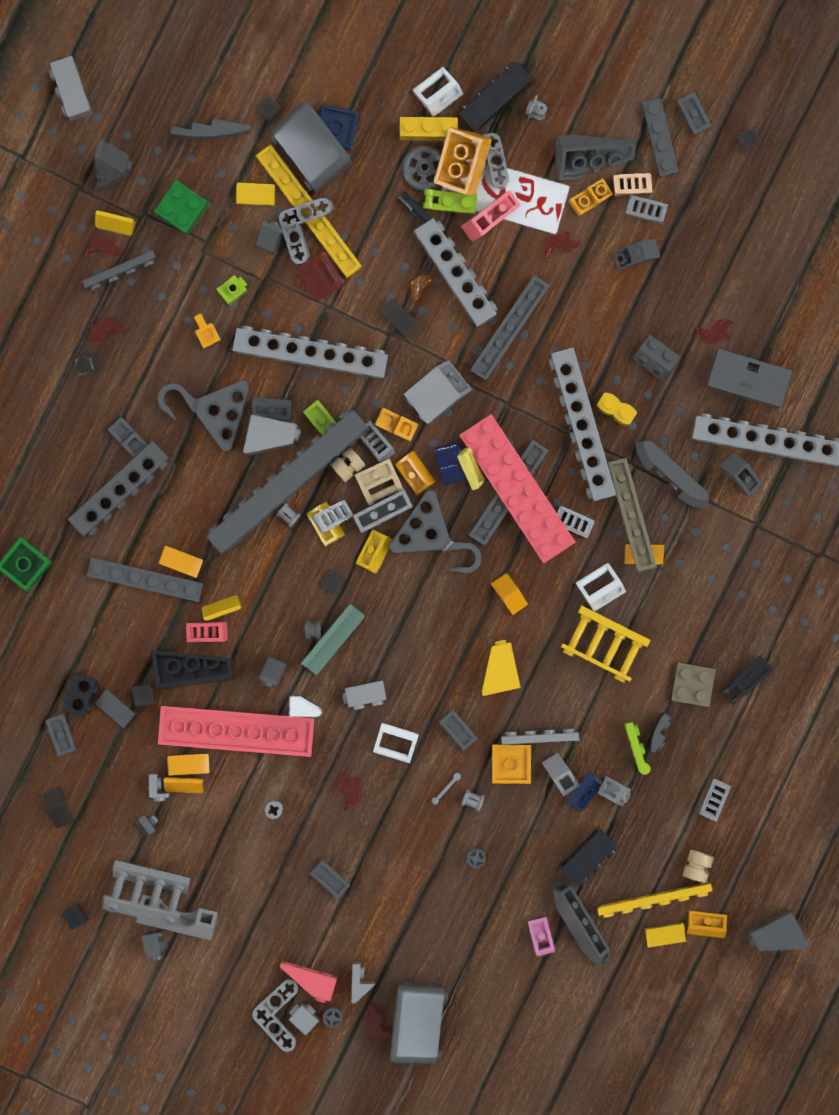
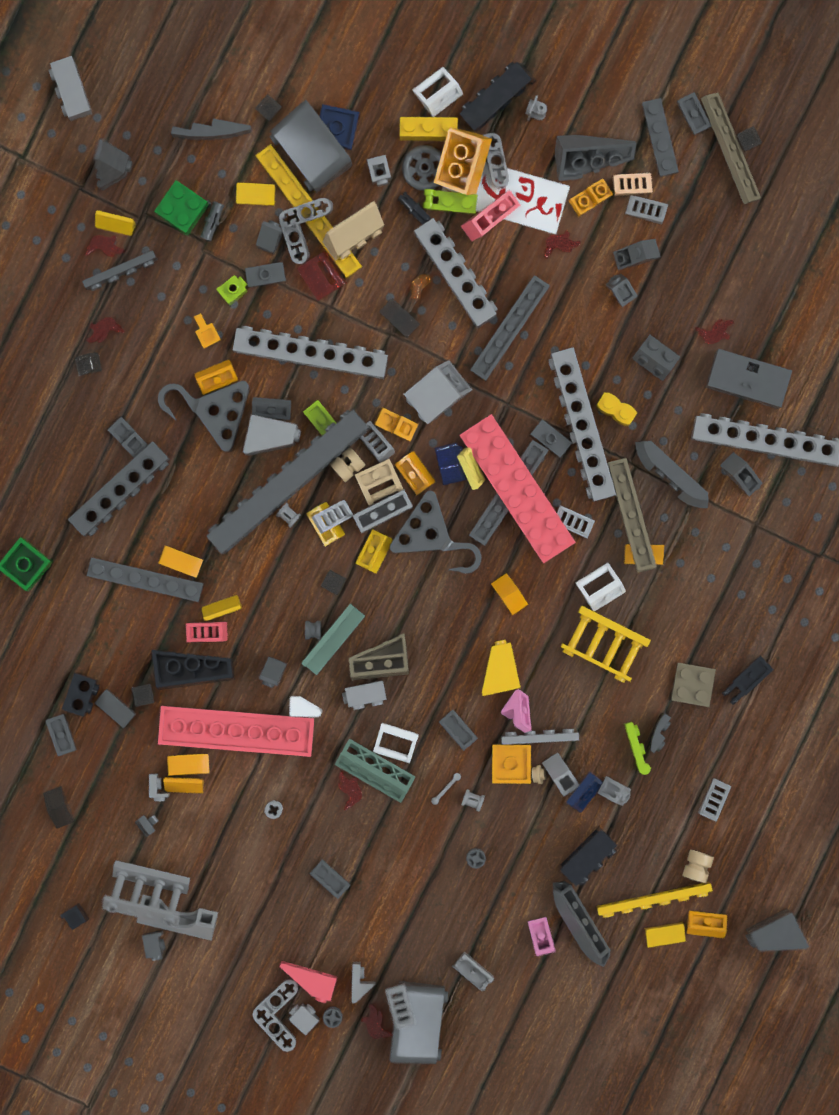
none -> light orange slope [195,360,238,395]
none -> dark grey pin [200,201,225,241]
none -> dark grey plate [245,262,286,288]
none -> tan slope [323,201,384,261]
none -> sand green fence [334,739,415,803]
none -> dark tan wedge [349,633,409,680]
none -> light grey brick [367,155,391,186]
none -> light grey slope [386,984,415,1029]
none -> light grey hinge [452,951,494,991]
none -> bright pink slope [501,689,531,733]
none -> dark grey plate [530,419,572,458]
none -> tan plate [532,765,546,784]
none -> dark grey bracket [606,274,638,307]
none -> dark tan plate [701,93,761,204]

